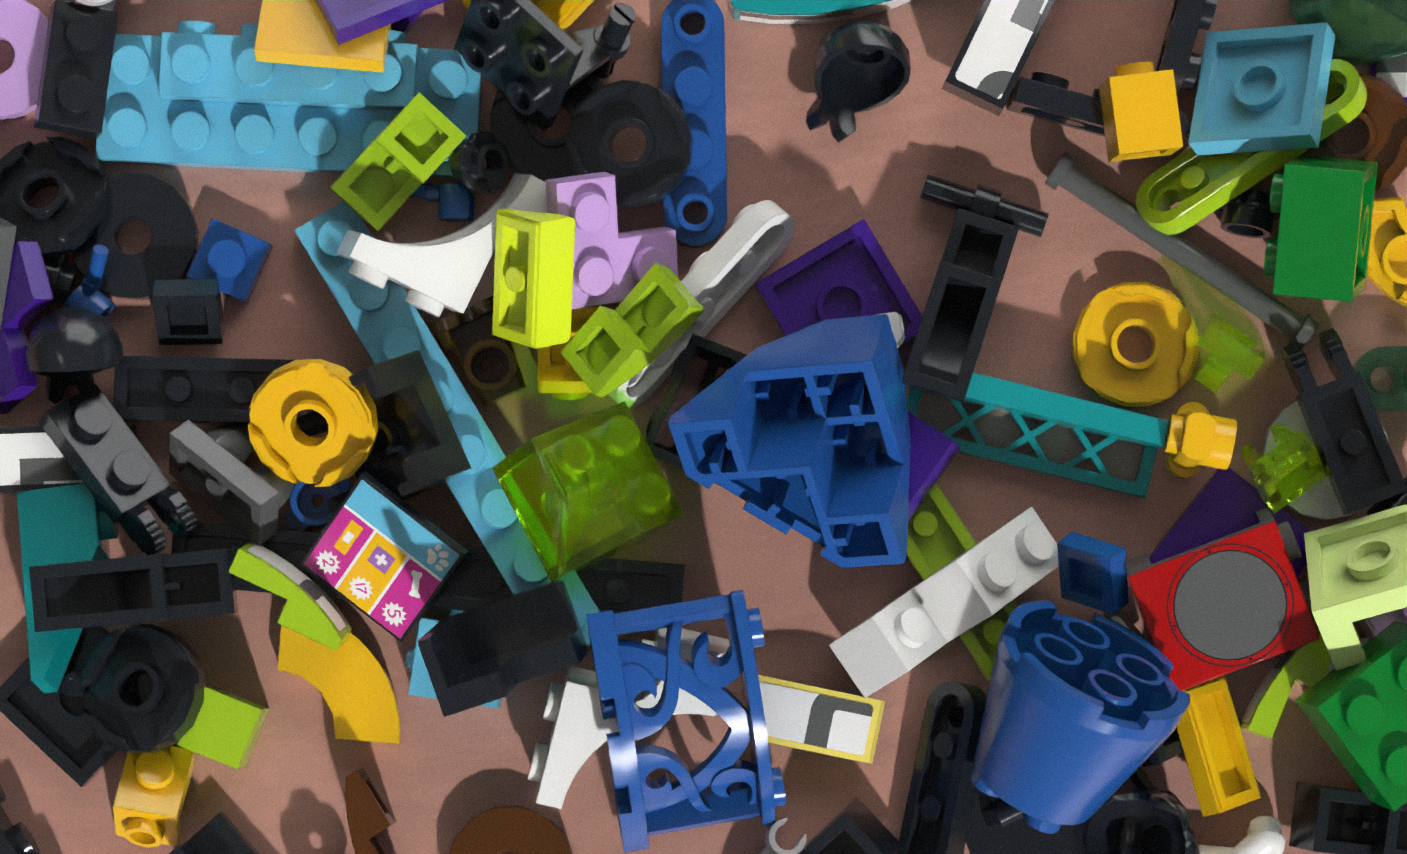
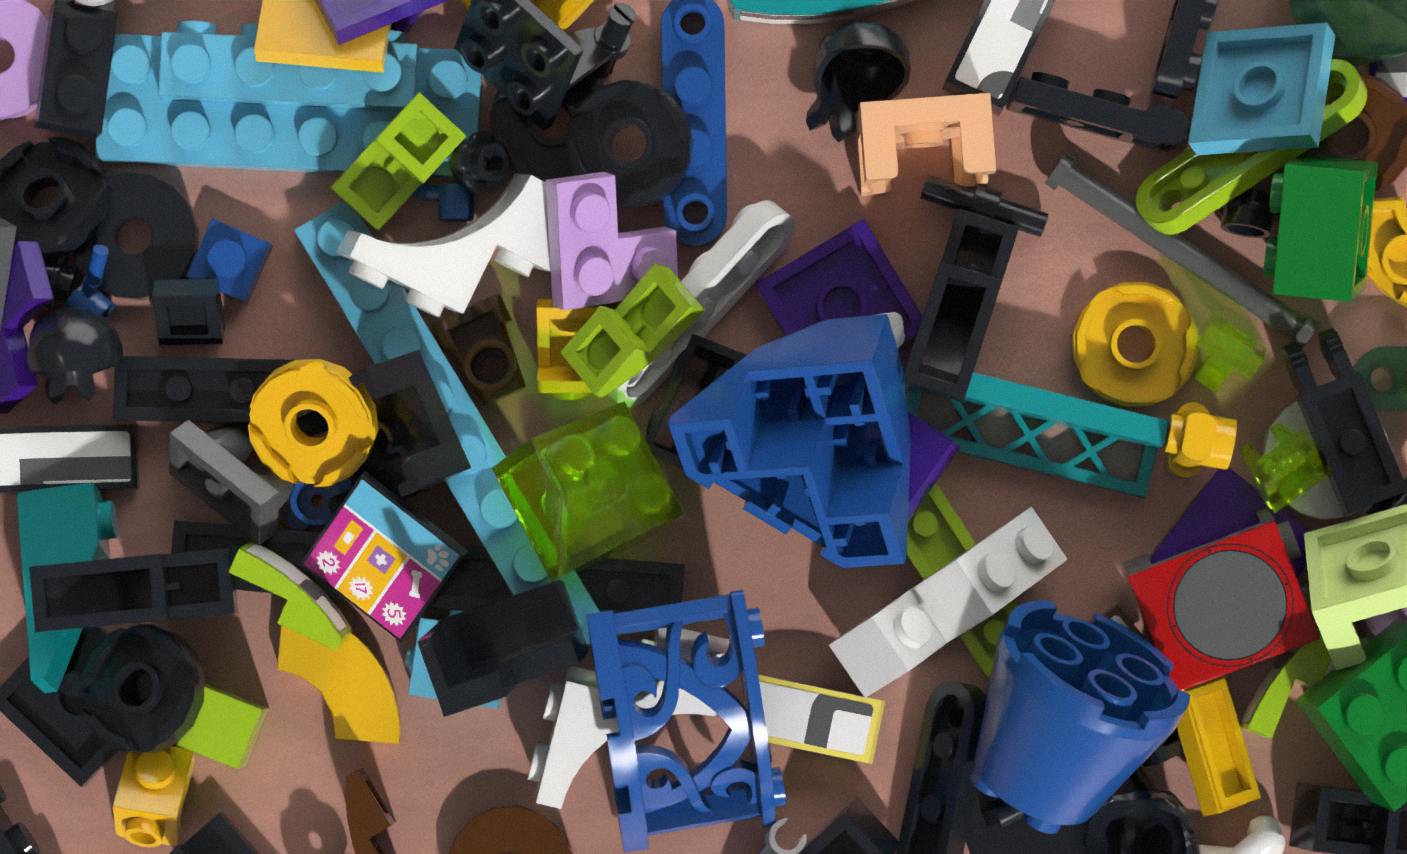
black hinge [39,384,198,555] -> none
neon yellow slope [492,209,575,349] -> none
blue plate [1057,532,1129,615] -> none
yellow brick [1098,61,1183,162] -> none
none -> light nougat panel [855,93,996,196]

